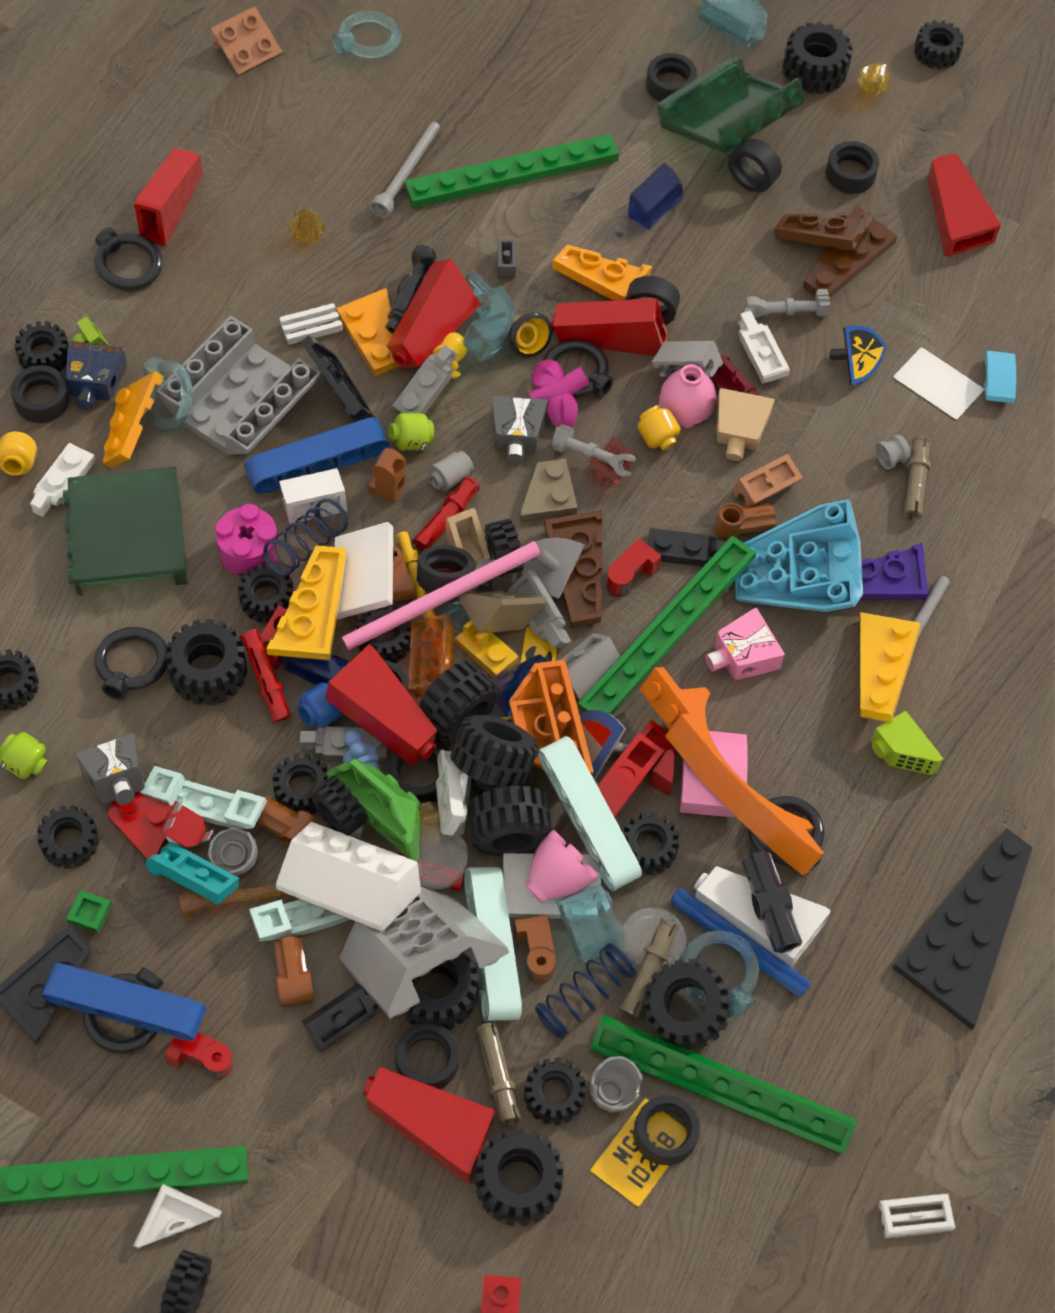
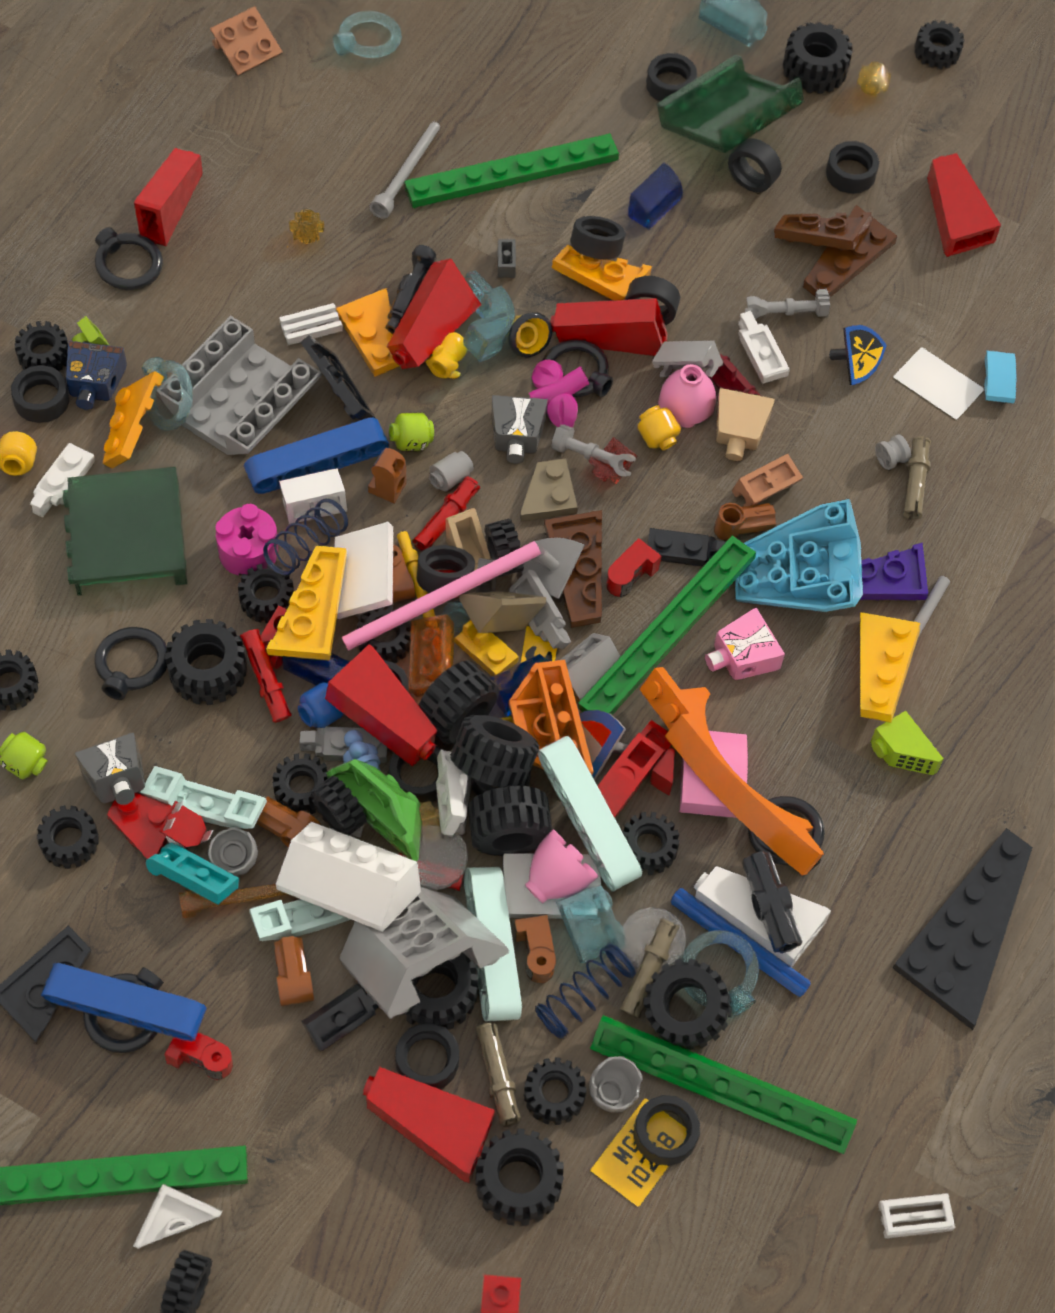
green plate [67,890,112,934] -> none
light grey hinge [392,345,458,414] -> none
none -> black tyre [570,216,626,260]

